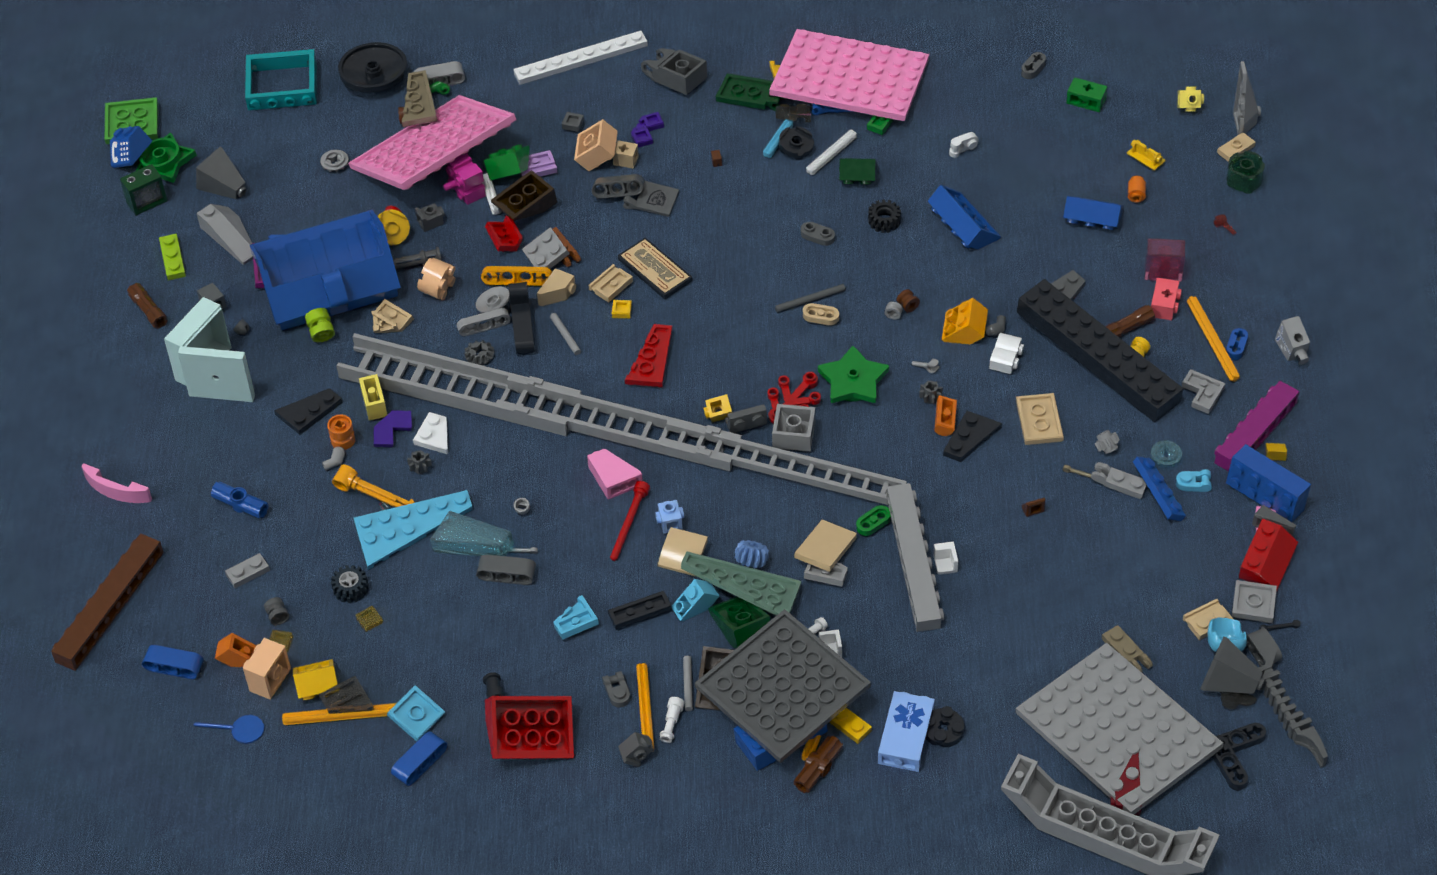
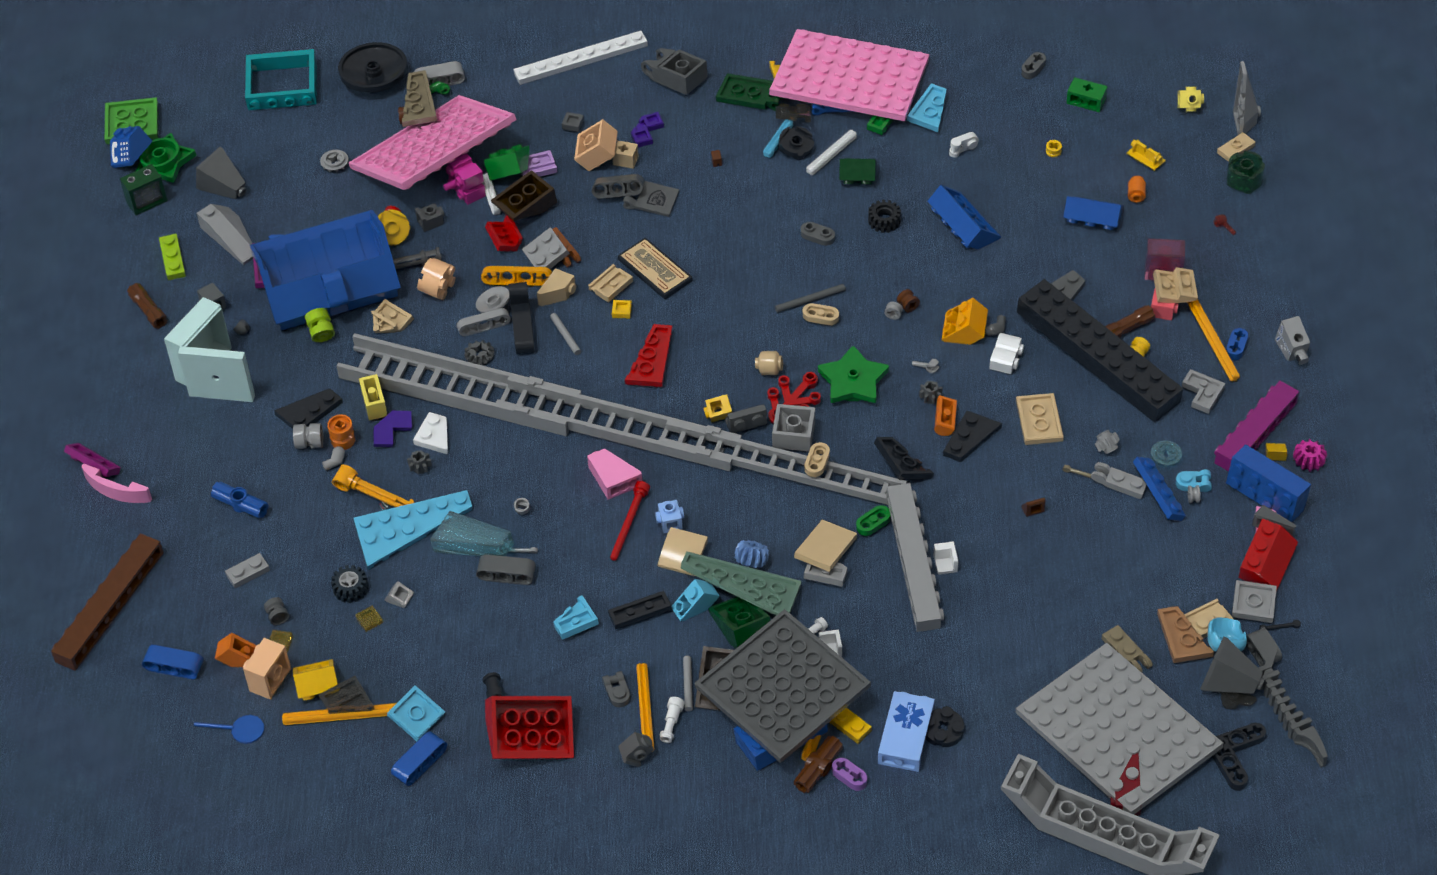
none -> magenta plate [64,443,121,477]
none -> light grey wheel [293,423,323,449]
none -> light grey slope [384,581,414,608]
none -> tan head [755,351,783,375]
none -> tan plate [805,442,830,477]
none -> medium lavender beam [832,758,867,791]
none -> black wing [874,437,934,480]
none -> medium azure wing [907,83,947,132]
none -> yellow bush [1046,140,1062,157]
none -> tan slope [1153,267,1198,303]
none -> medium nougat wing [1157,606,1214,663]
none -> light grey bush [1187,485,1200,503]
none -> dark pink gear [1293,439,1327,472]

